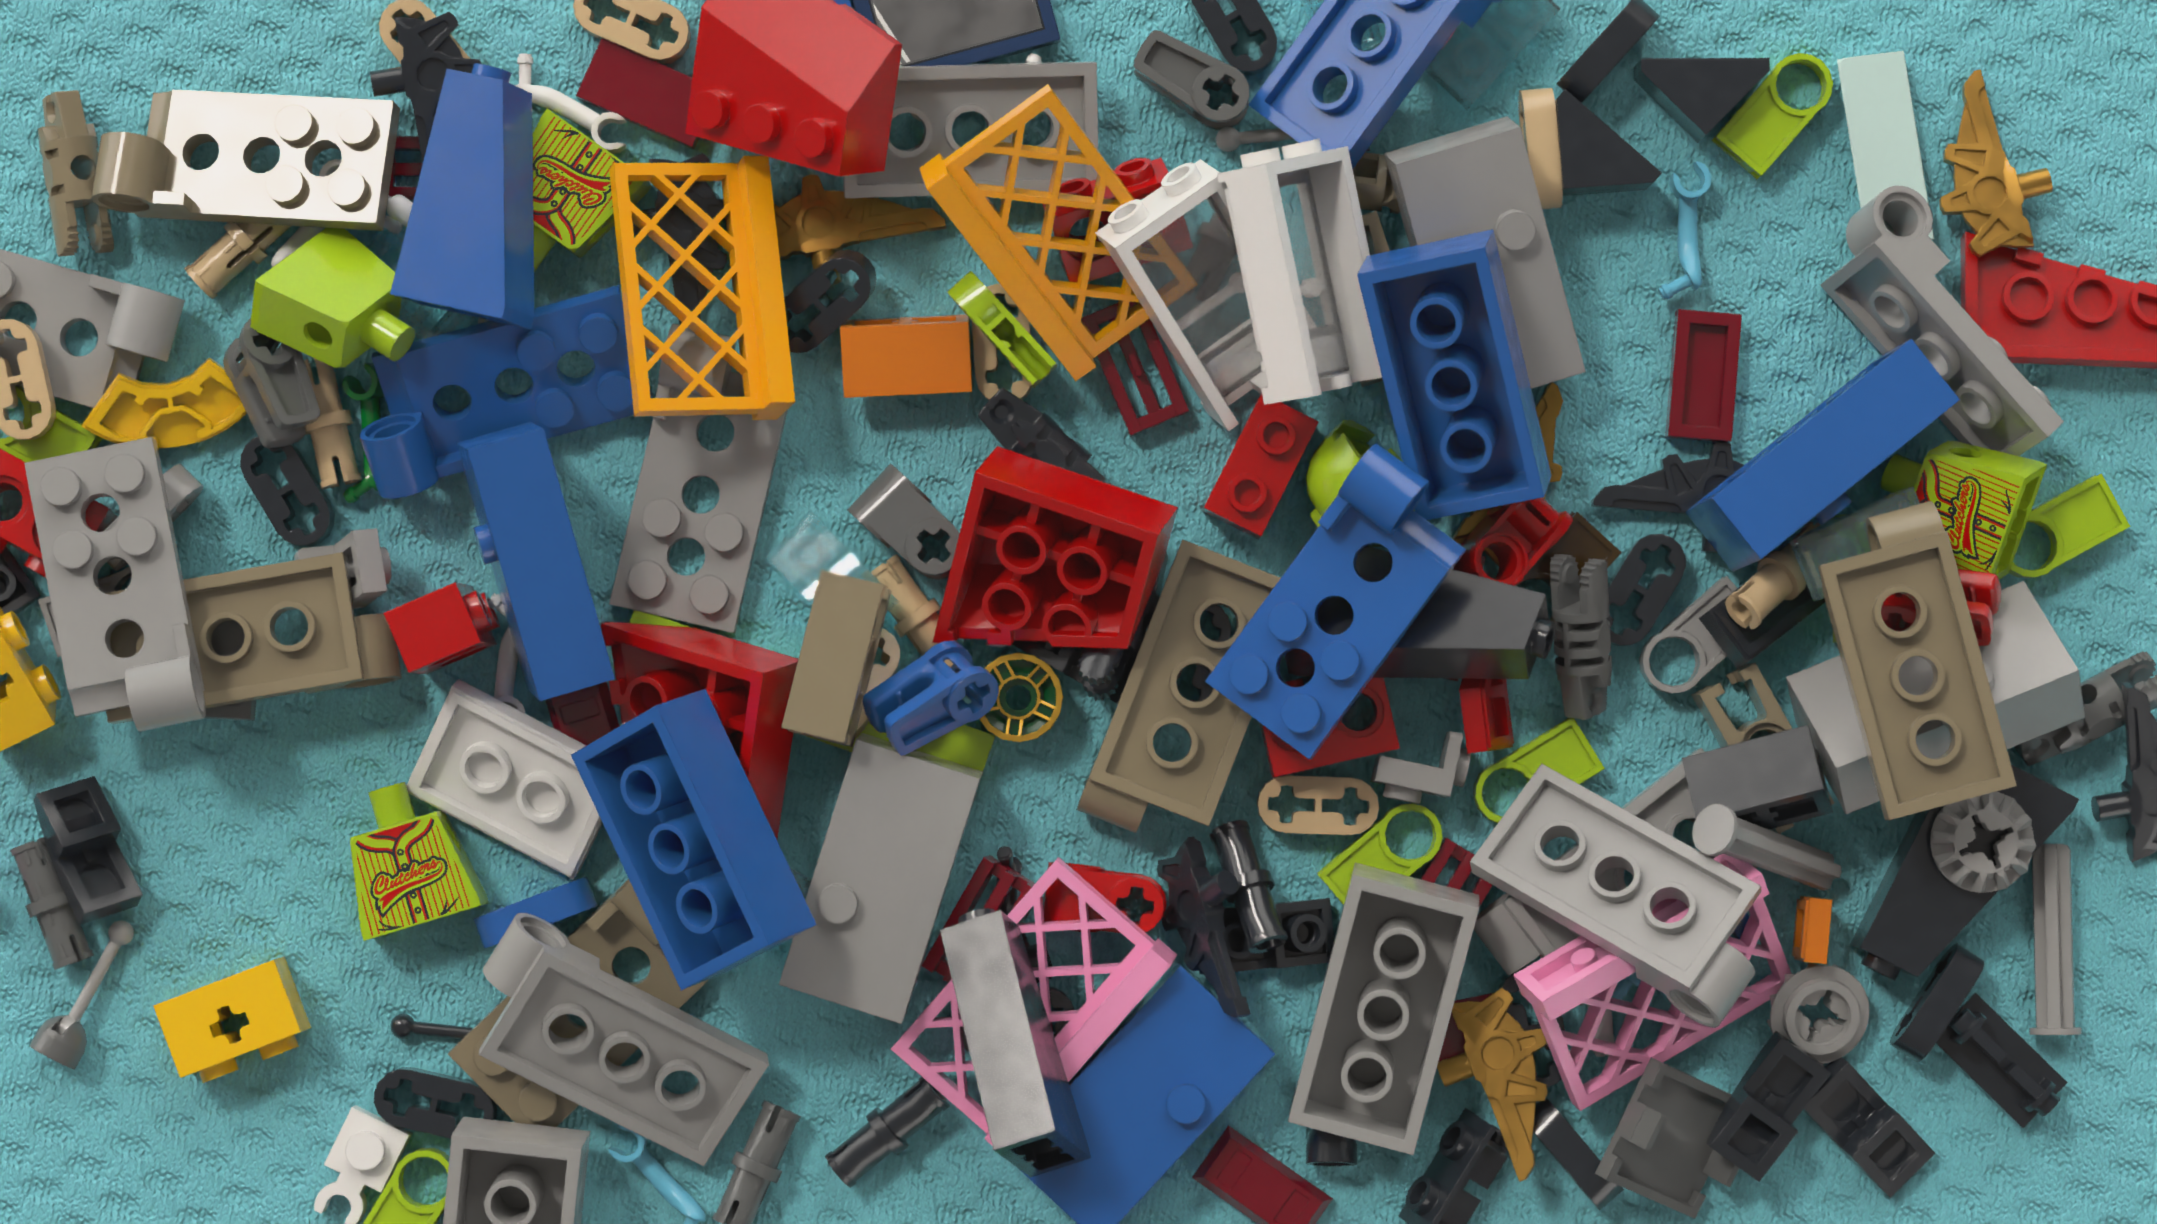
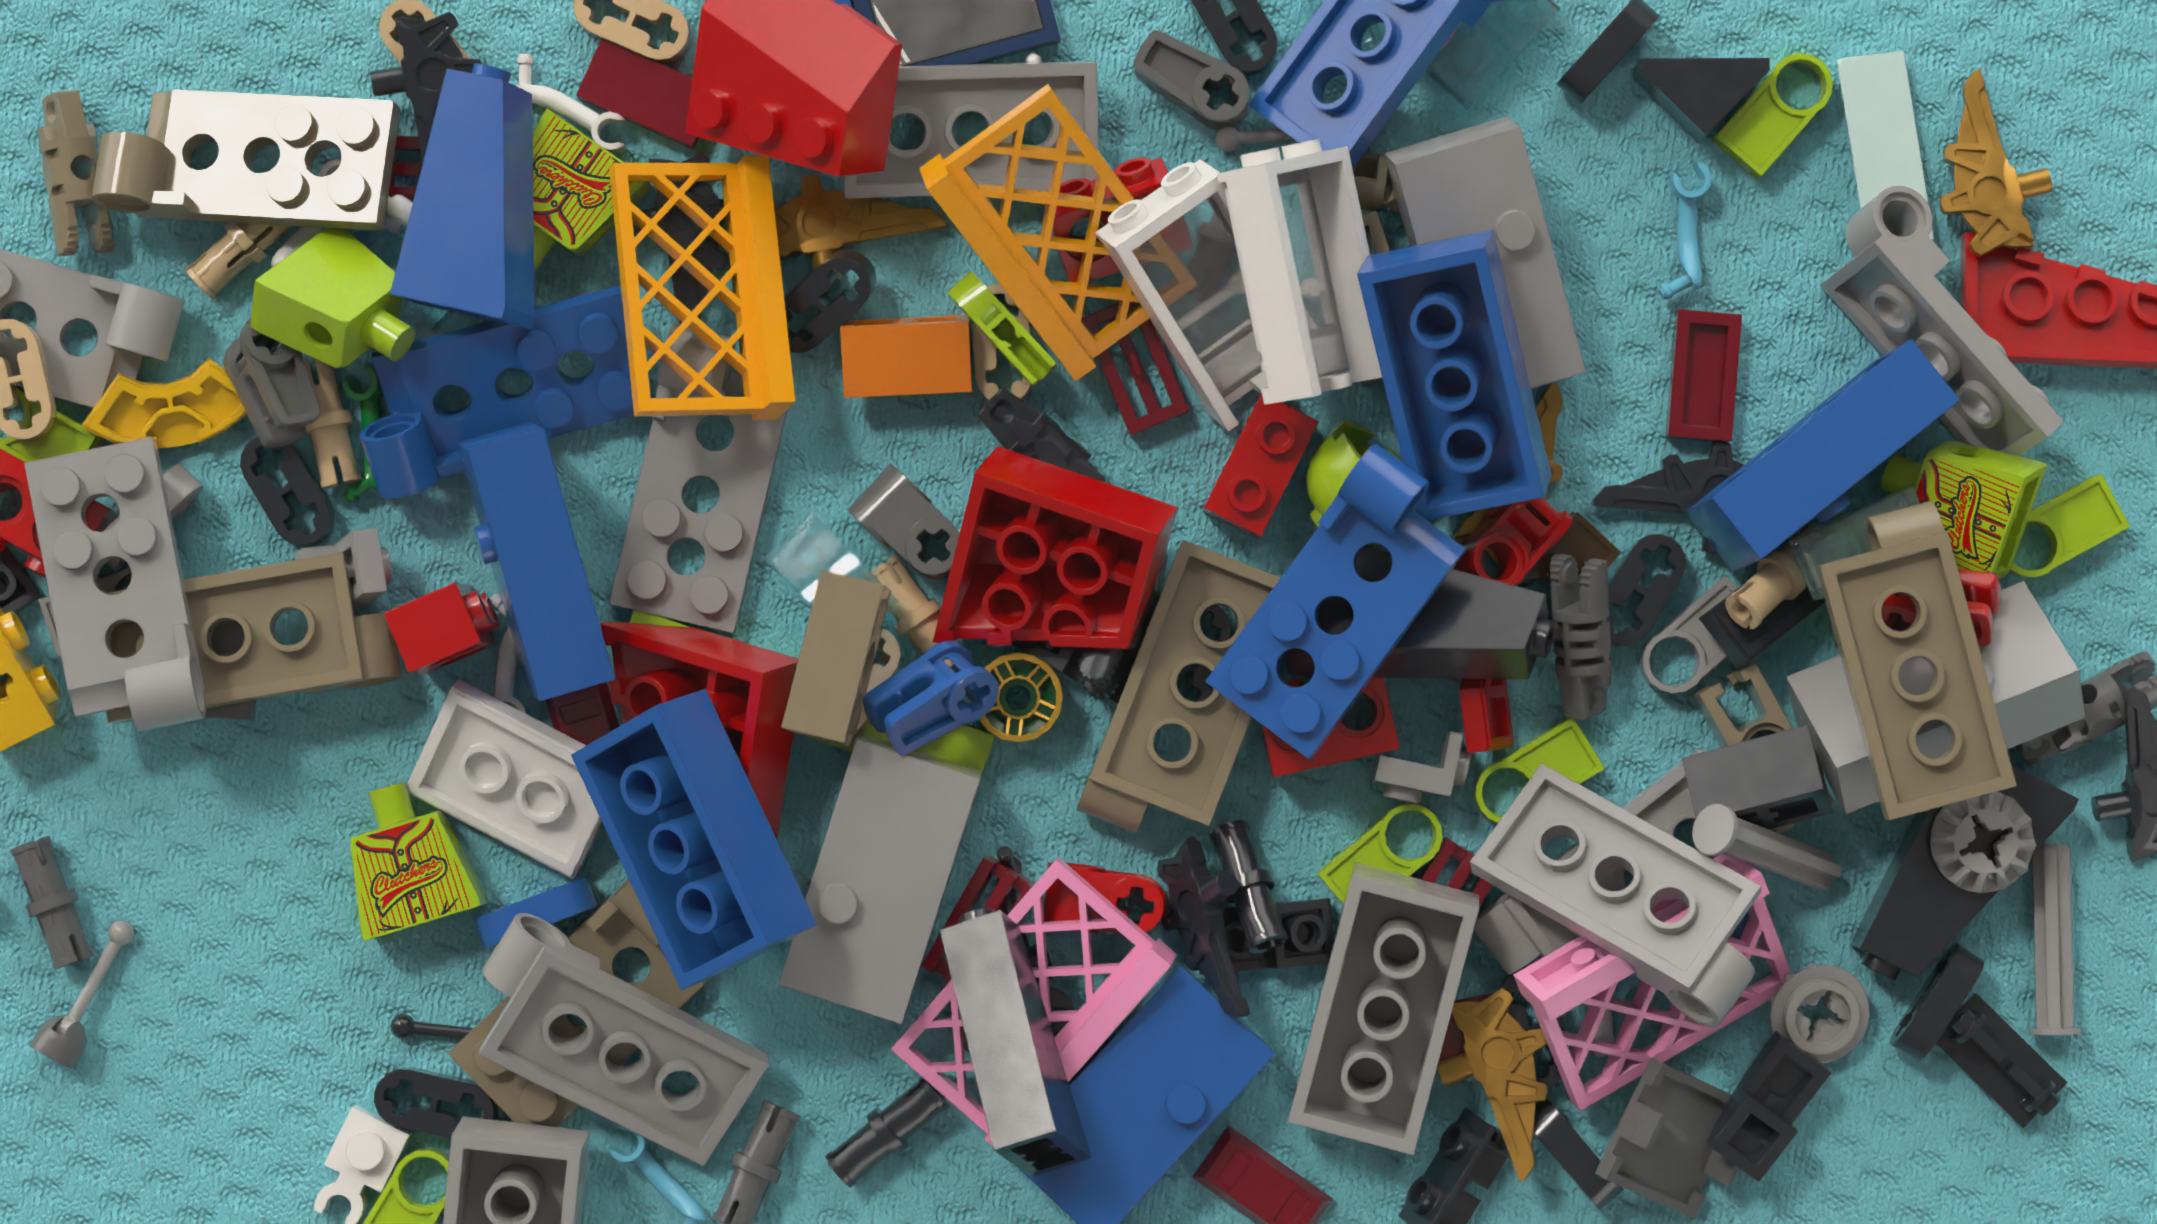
black slope [34,776,143,925] -> none
yellow brick [153,957,311,1083] -> none
tan beam [1257,775,1379,835] -> none
black hinge [1306,1129,1357,1166] -> none
tan beam [1518,88,1563,209] -> none
black slope [1555,89,1662,196] -> none
orange tile [1792,896,1832,964] -> none
black slope [1803,1057,1935,1198] -> none

